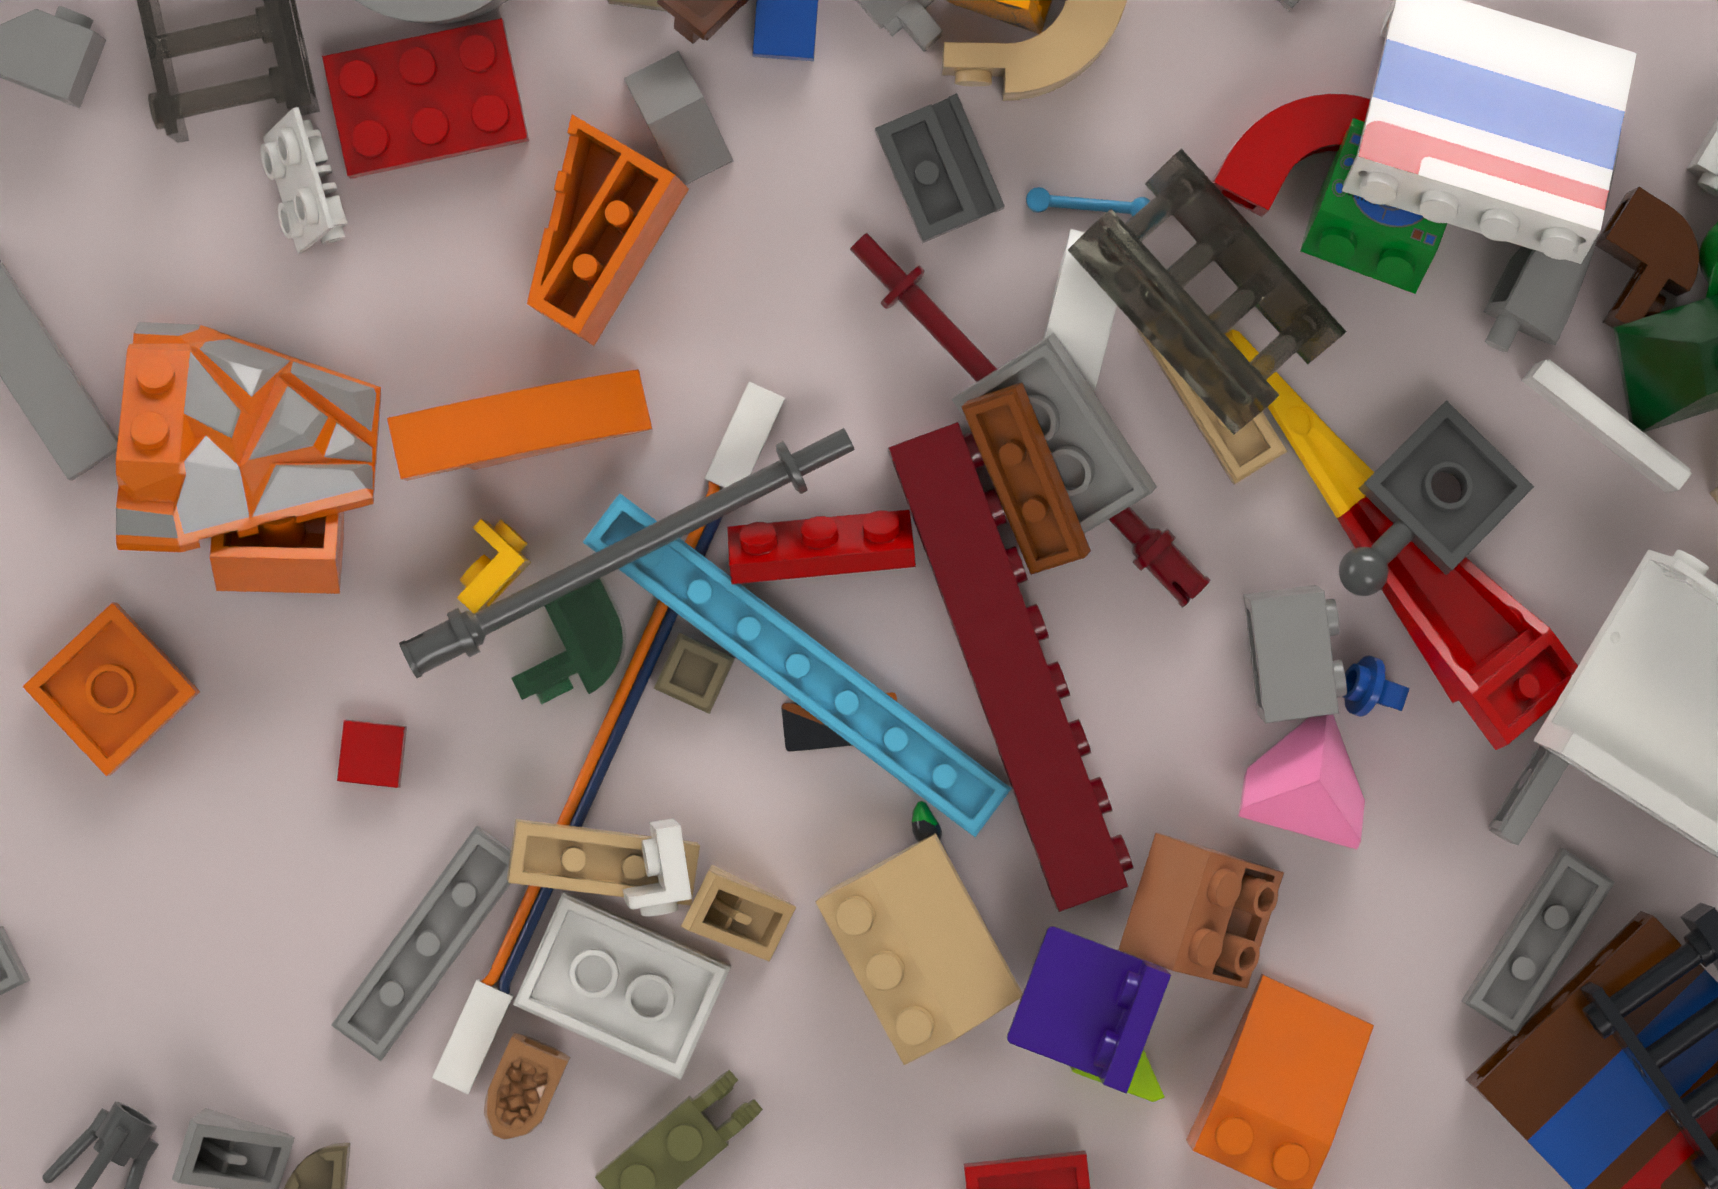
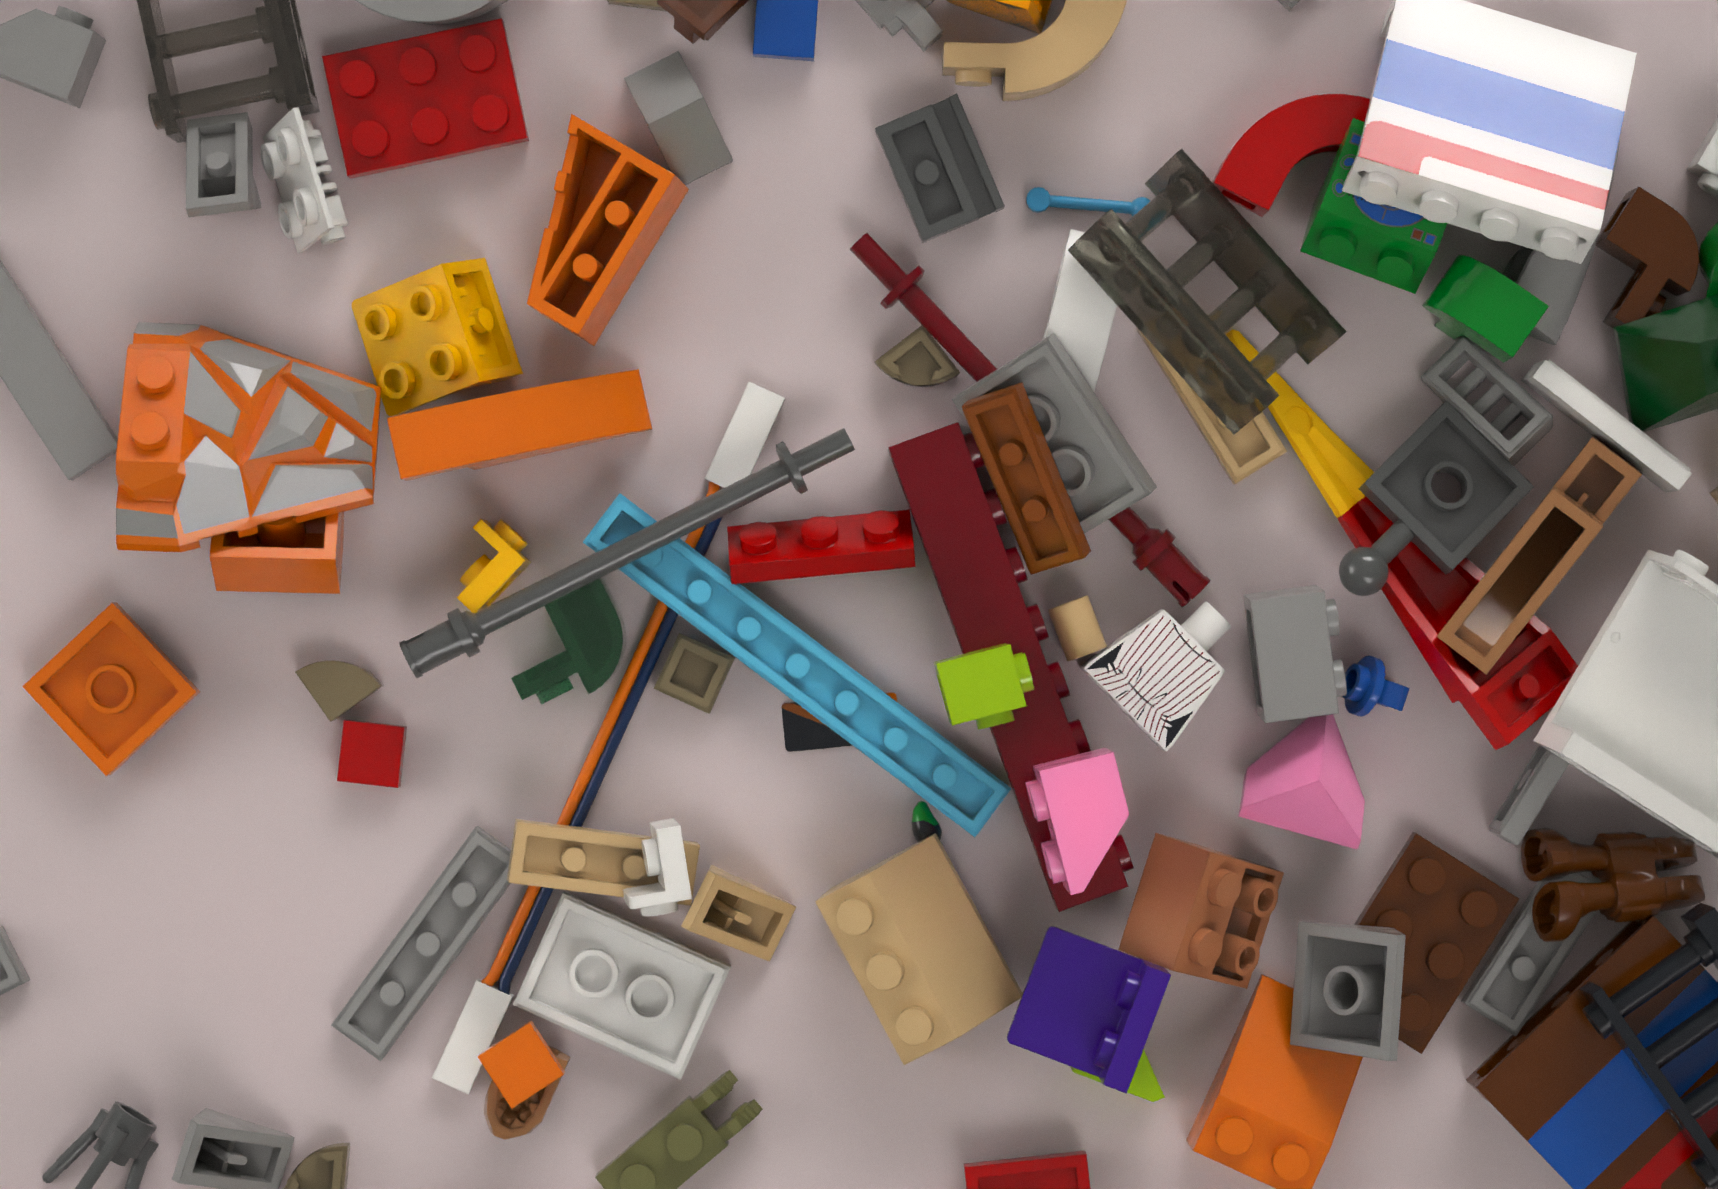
none -> light grey slope [186,112,261,217]
none -> dark tan tile [295,660,383,722]
none -> yellow bracket [351,258,523,416]
none -> orange tile [478,1020,565,1109]
none -> dark tan tile [874,325,960,387]
none -> lime brick [933,643,1034,730]
none -> bright pink slope [1025,748,1129,895]
none -> tan hinge [1048,595,1107,662]
none -> white torso [1080,601,1231,752]
none -> light grey slope [1290,921,1406,1061]
none -> reddish brown plate [1354,832,1519,1054]
none -> light grey slope [1421,335,1553,466]
none -> green brick [1422,255,1549,363]
none -> medium nougat slope [1437,436,1642,675]
none -> reddish brown piece [1521,828,1705,942]

